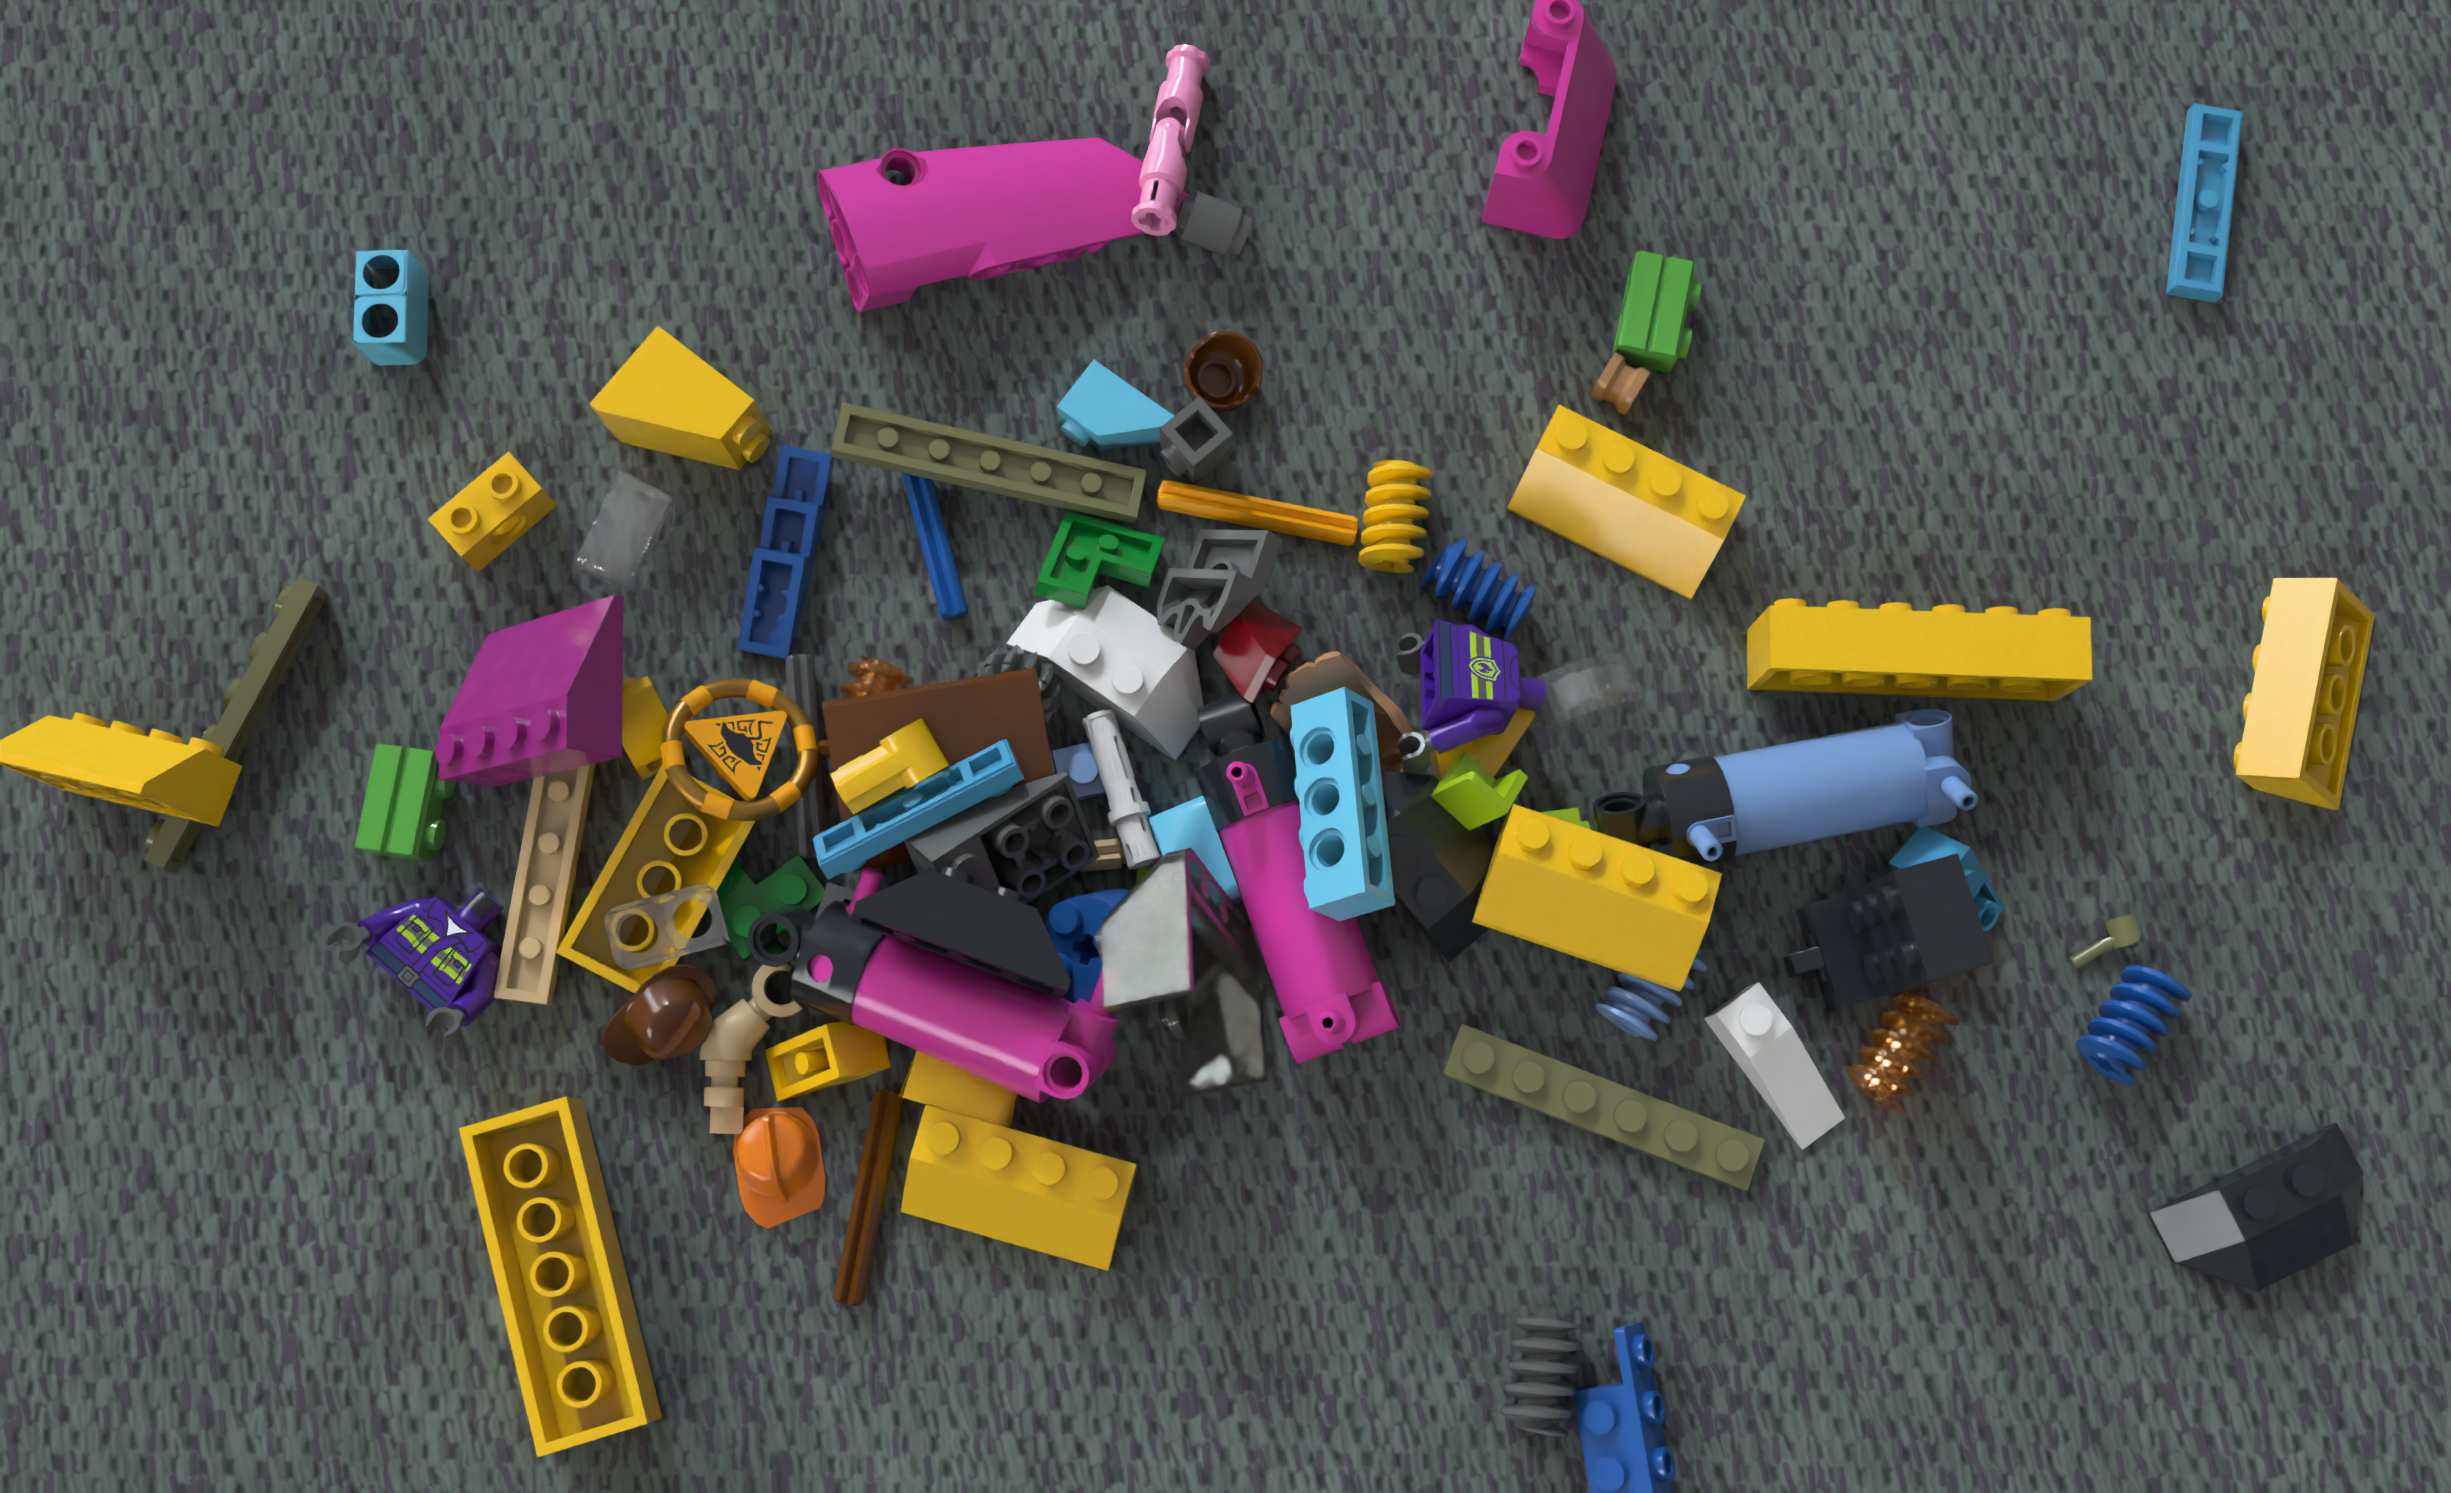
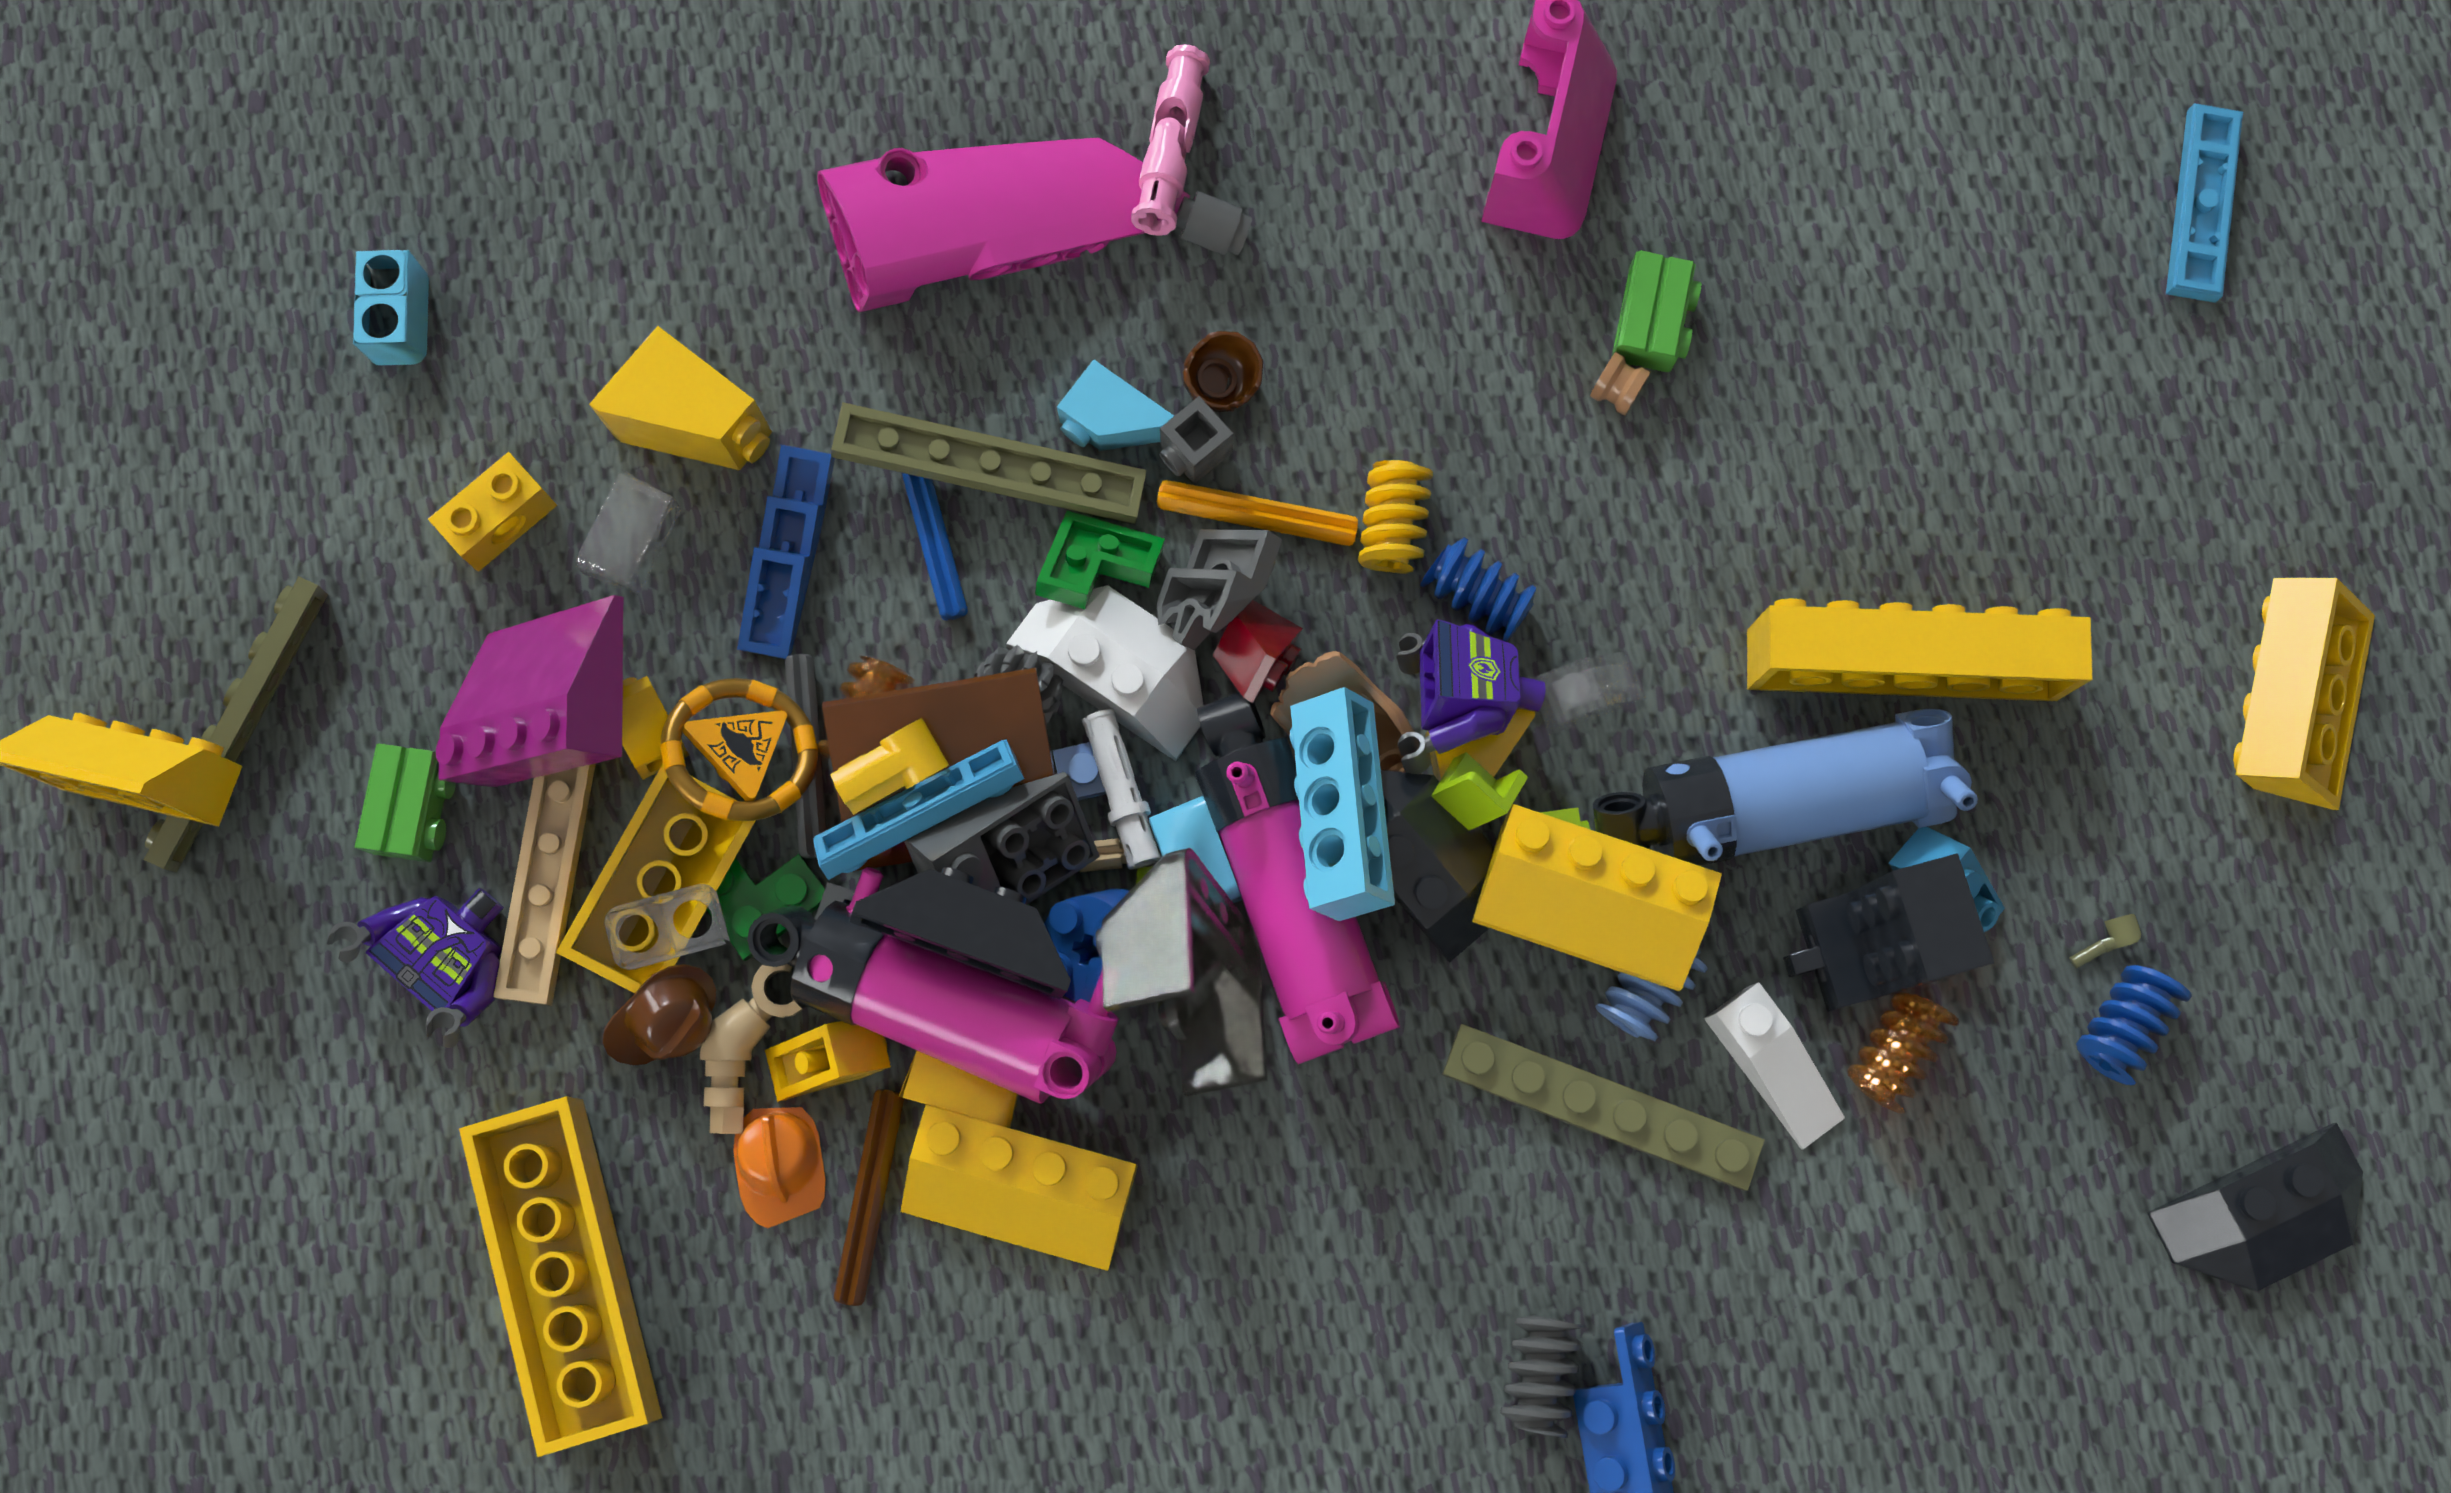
yellow slope [1506,405,1746,600] -> none

